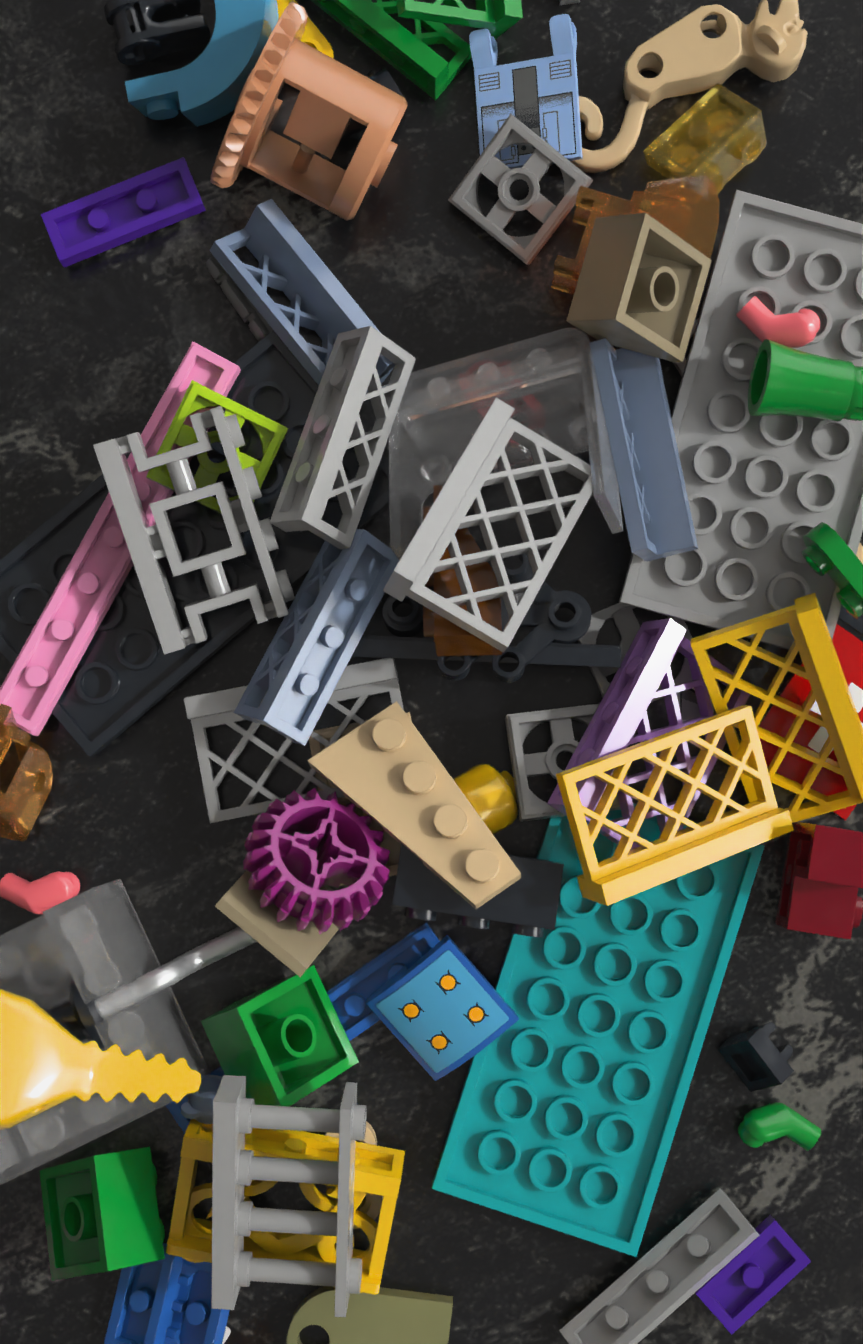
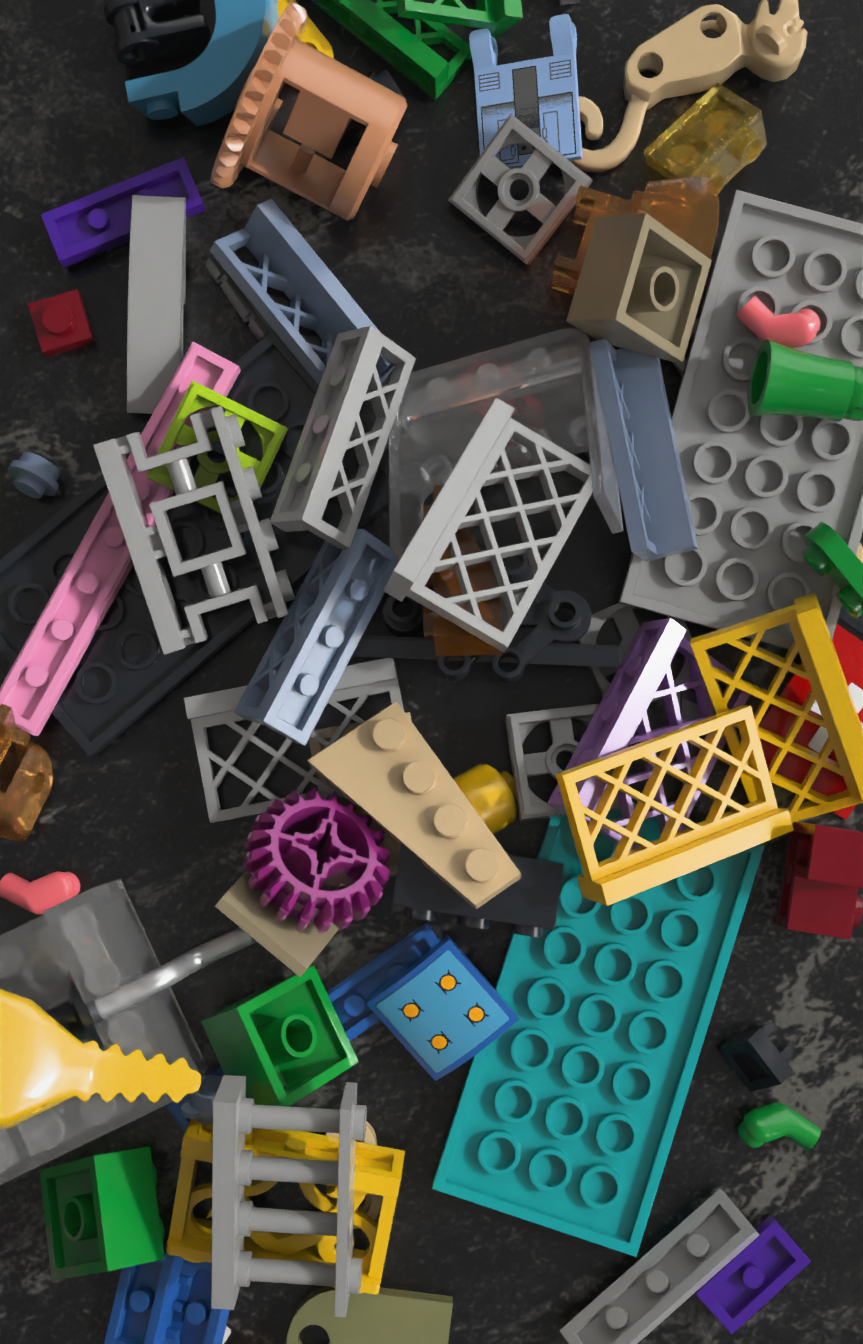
none -> sand blue plate [8,452,60,499]
none -> dark red plate [28,289,96,358]
none -> light grey slope [127,195,186,414]

